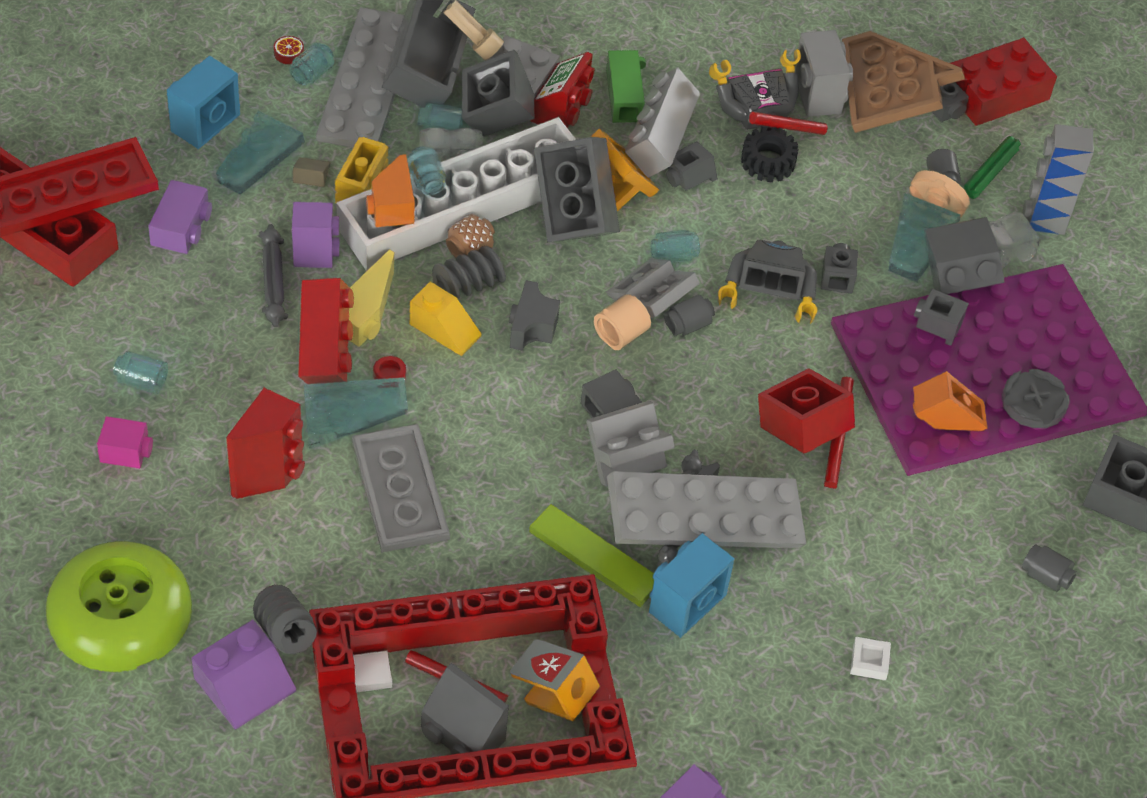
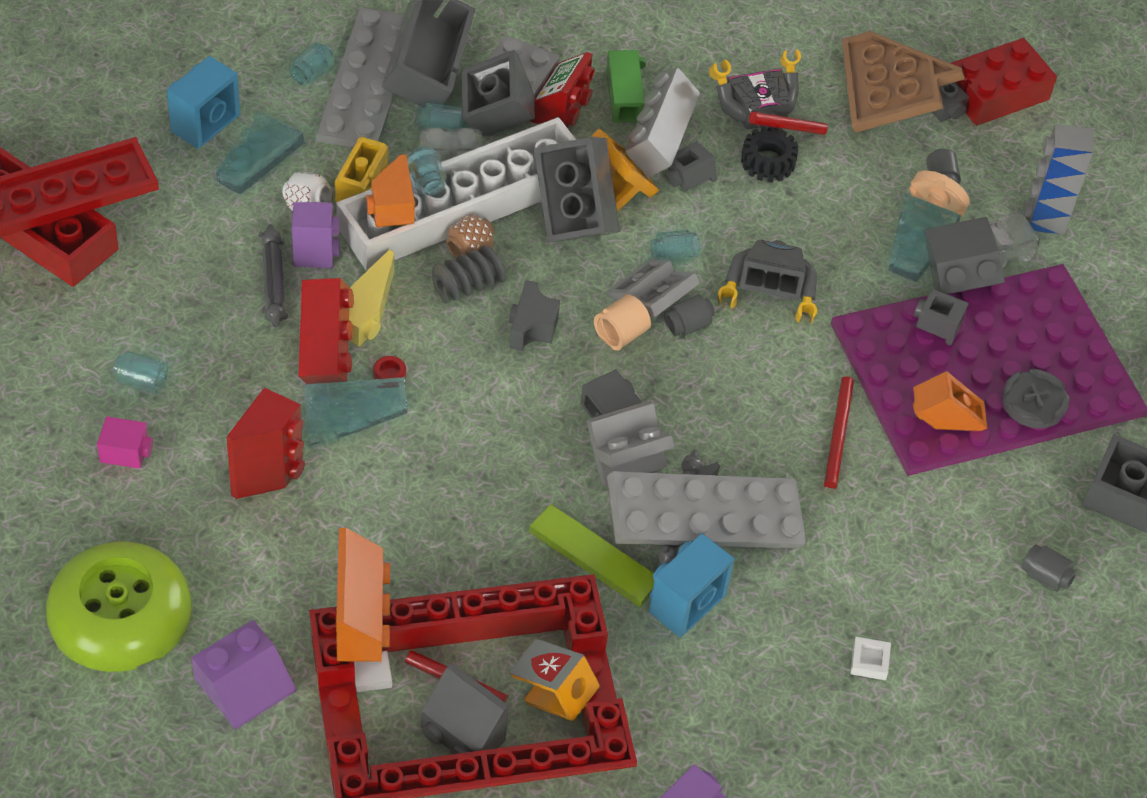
medium lavender brick [148,180,212,254] -> none
dark grey piece [253,585,317,654] -> none
red tile [274,36,304,64] -> none
dark tan slope [293,157,330,187] -> none
light grey tile [352,424,450,553] -> none
yellow slope [409,282,481,356] -> none
tan piece [443,0,504,60] -> none
red brick [758,368,855,454] -> none
light grey brick [795,30,853,117] -> none
dark grey brick [821,243,858,294] -> none
green axle [964,136,1021,199] -> none
none -> white head [282,172,332,211]
none -> orange slope [336,528,390,662]

